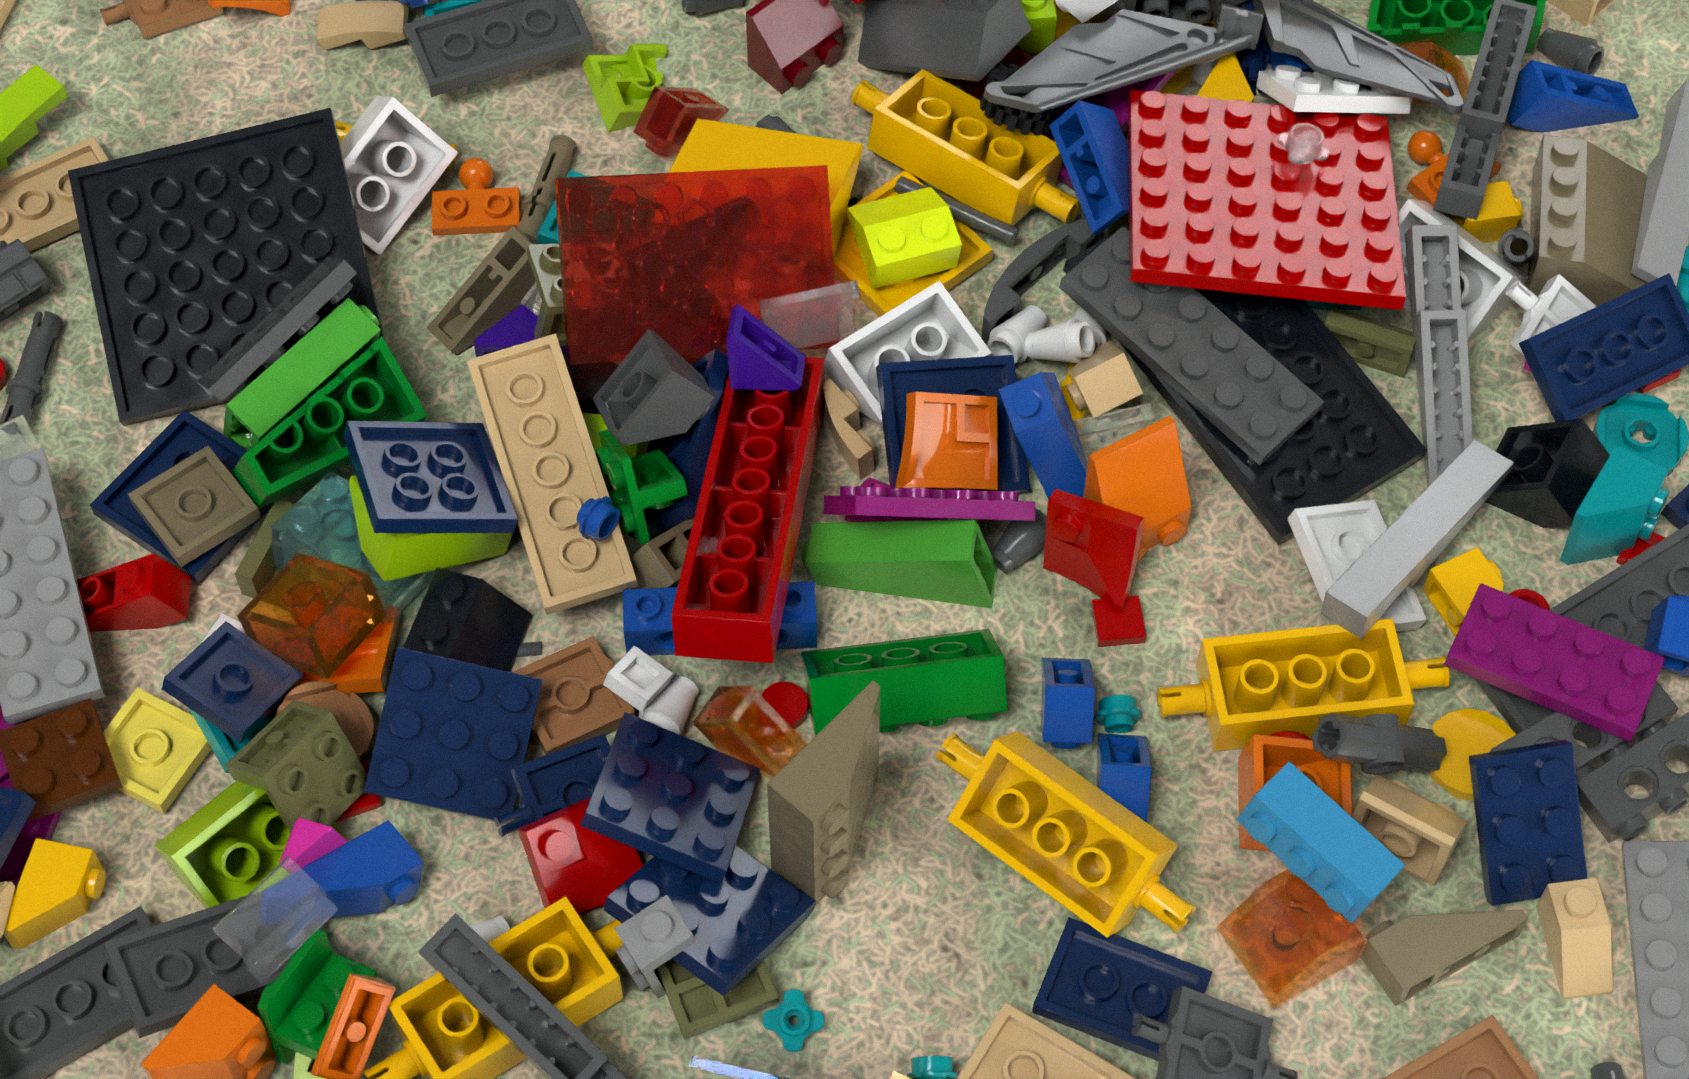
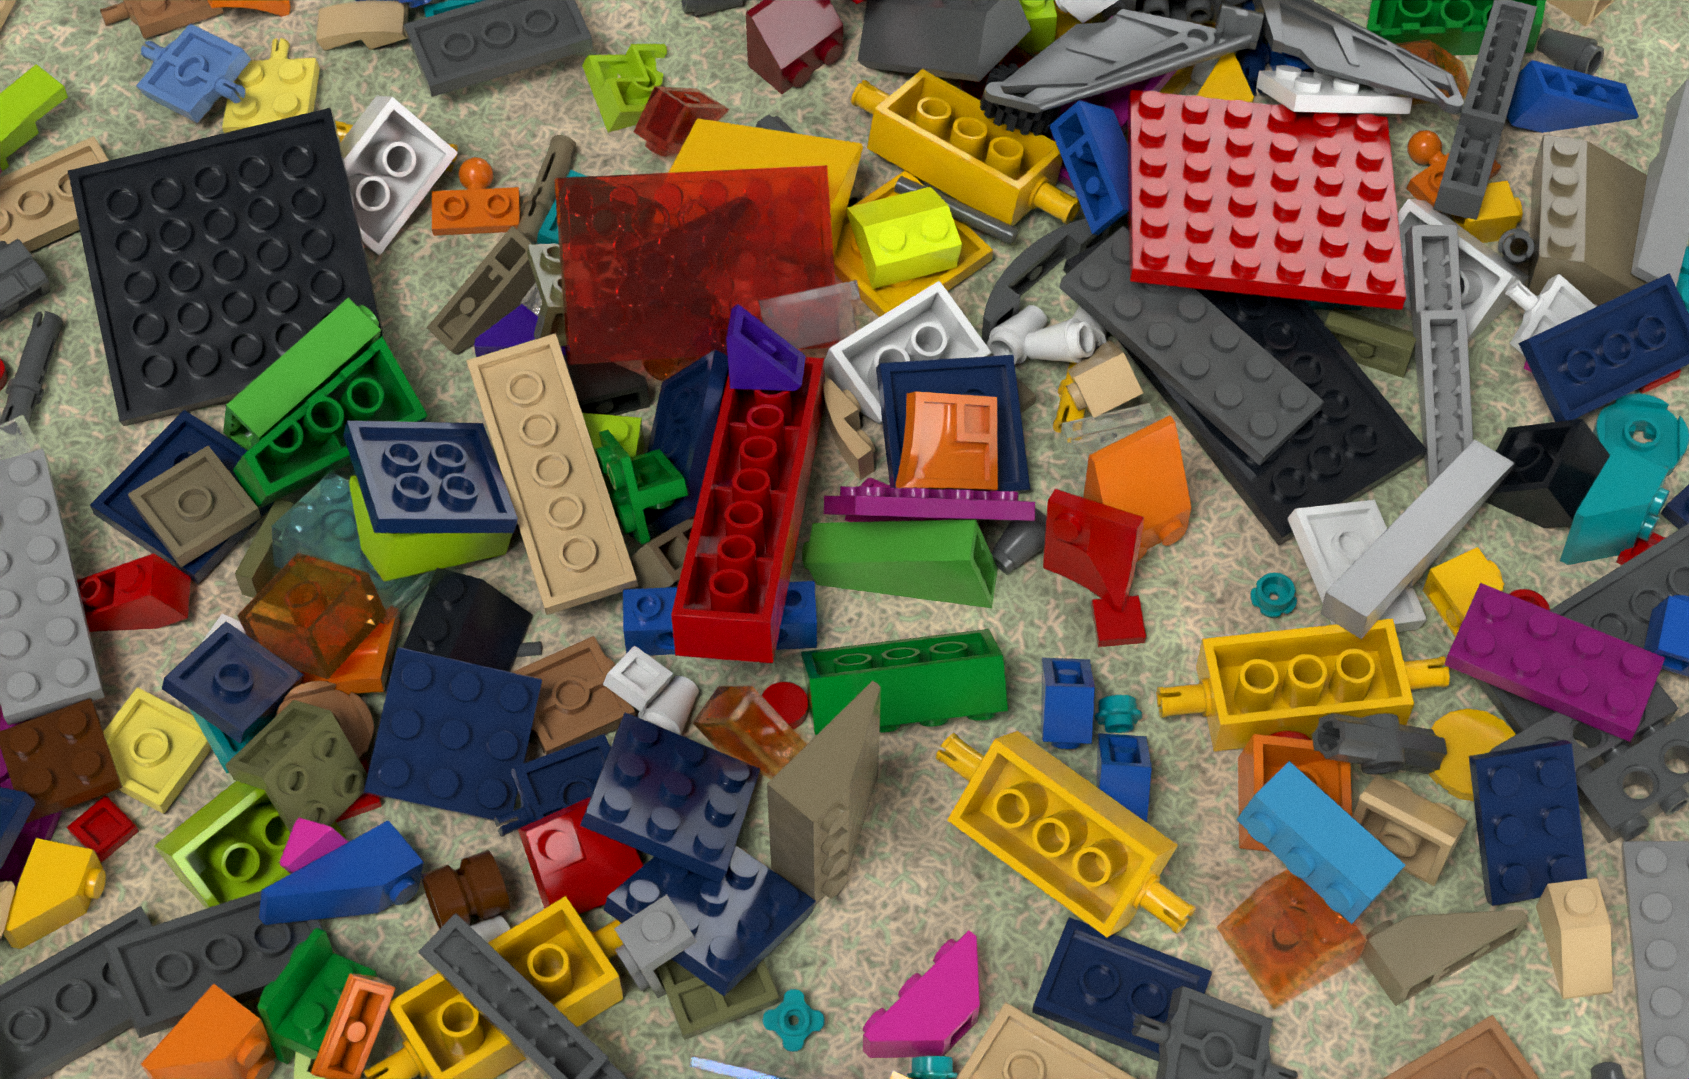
dark grey plate [196,256,357,402] -> none
clear panel [213,855,339,984] -> none
blue plate [576,496,620,542] -> none
dark grey slope [592,329,715,446] -> none
blue slope [998,372,1088,499] -> none
clear plate [1278,123,1330,164] -> none
none -> red tile [66,795,139,863]
none -> medium blue plate [136,24,251,123]
none -> light yellow plate [222,38,320,133]
none -> reddish brown wheel [421,850,511,930]
none -> dark pink slope [863,930,980,1058]
none -> teal plate [1250,572,1297,618]

